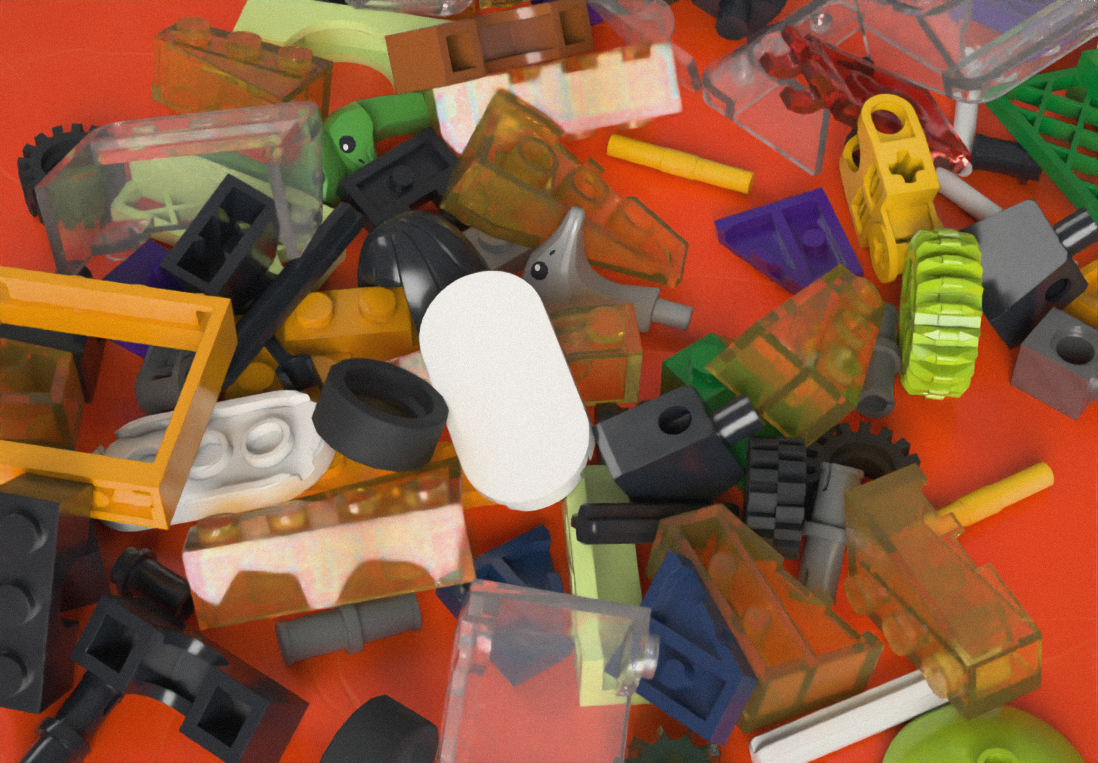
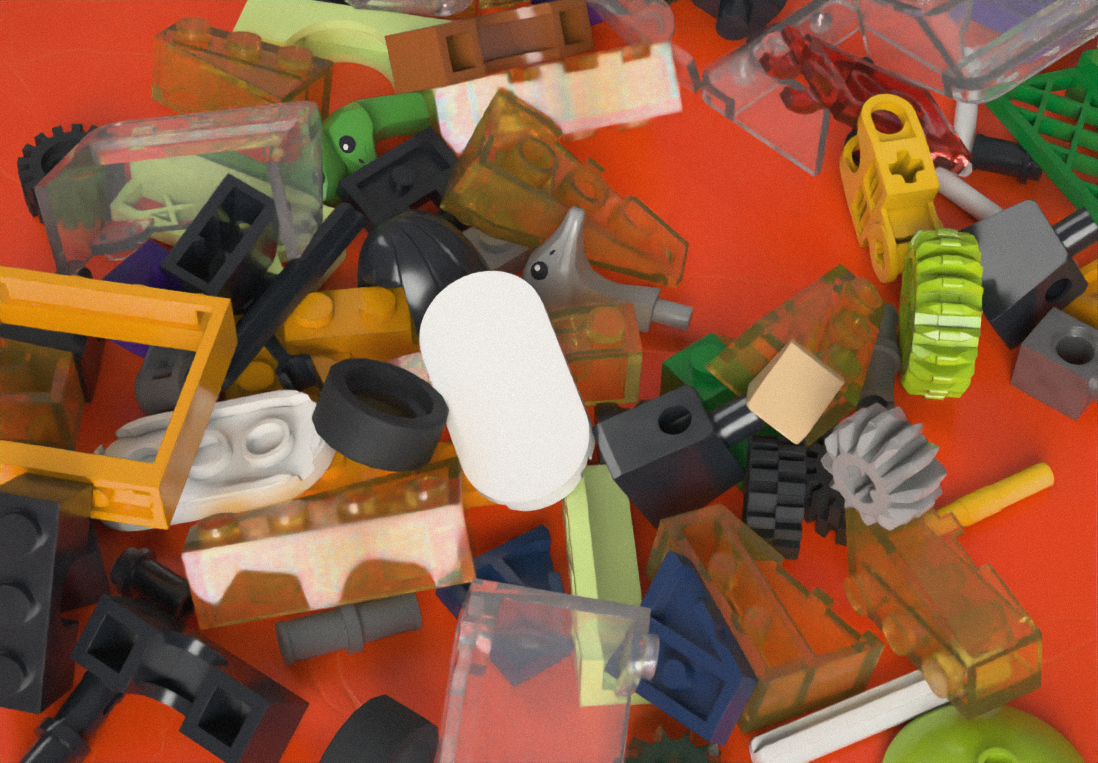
black axle [571,502,745,545] -> none
yellow piece [607,133,755,195] -> none
dark purple wing [714,187,864,305] -> none
dark grey pin [792,462,865,606] -> none
none -> tan slope [746,338,845,445]
none -> light grey gear [821,402,948,531]

